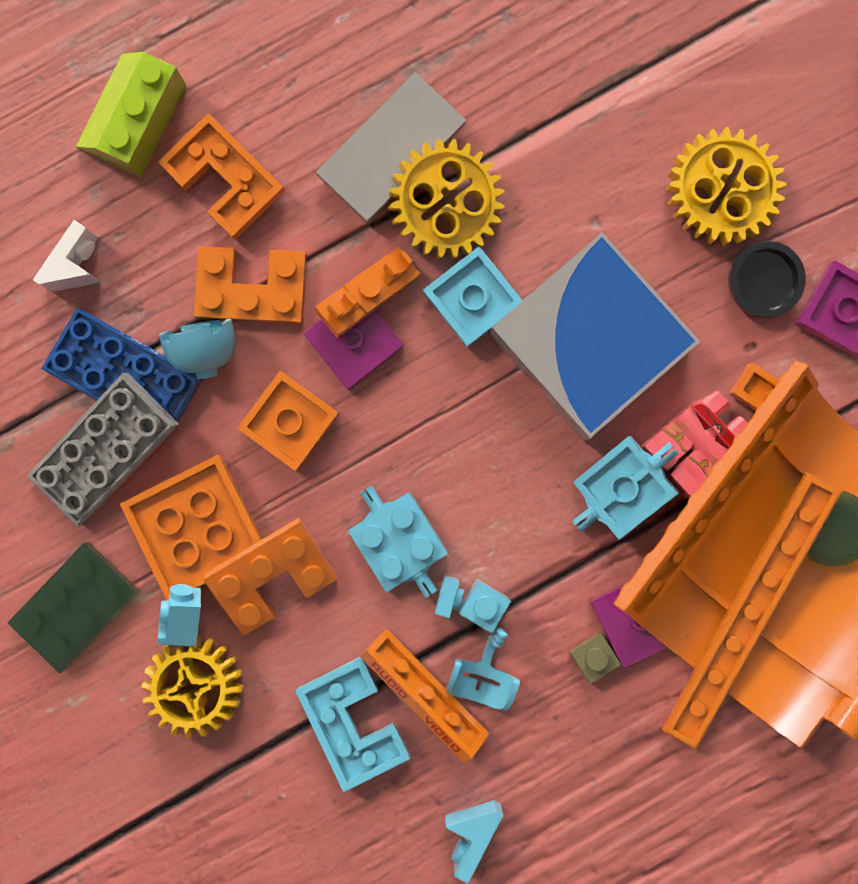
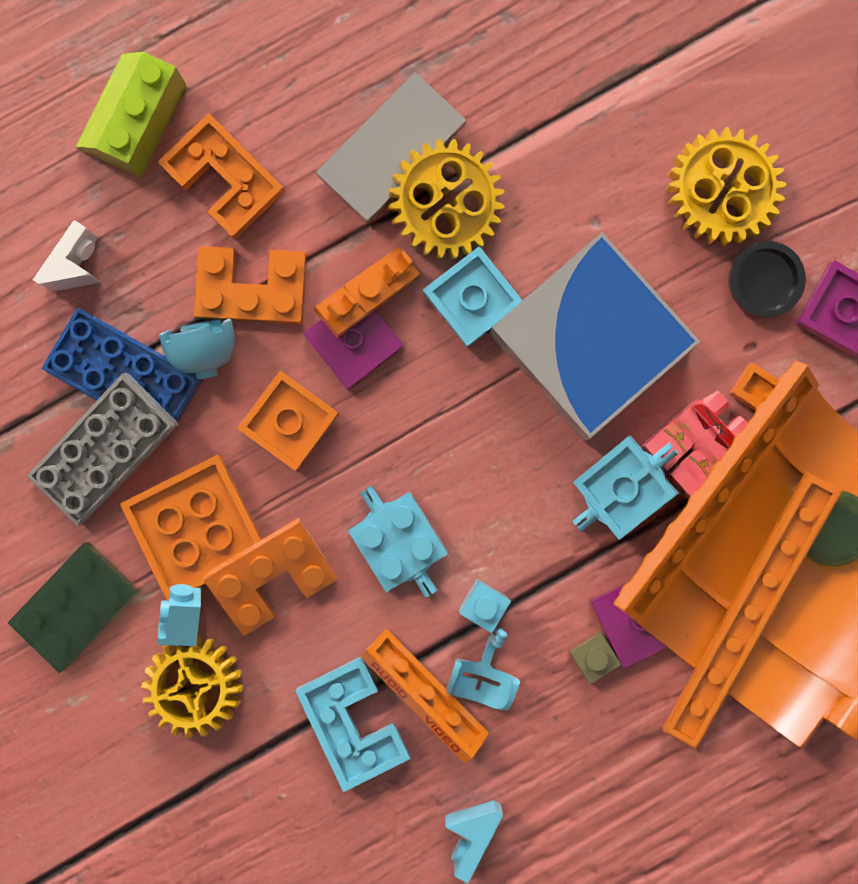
medium azure plate [435,575,464,618] -> none

